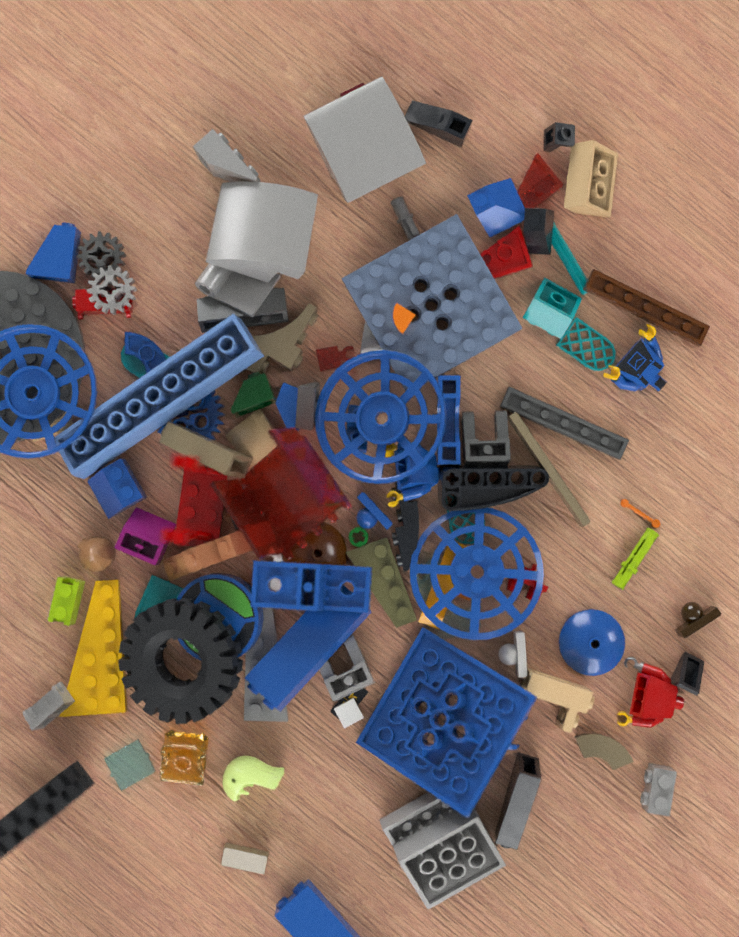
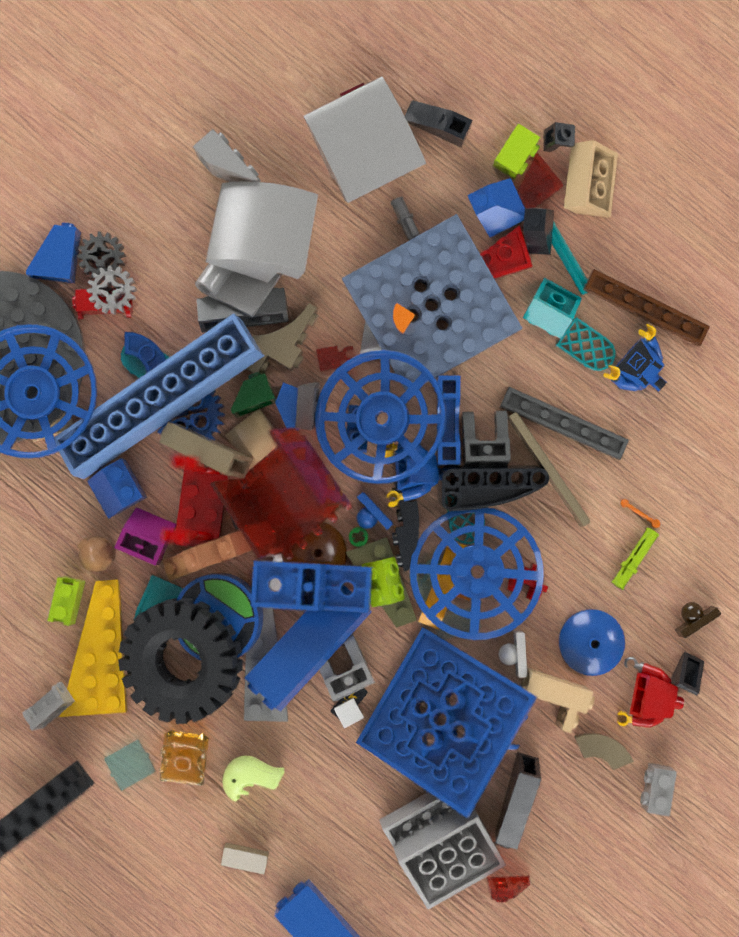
none -> lime bracket [362,557,405,607]
none -> clear red wing [487,875,530,903]
none -> lime brick [493,123,540,180]

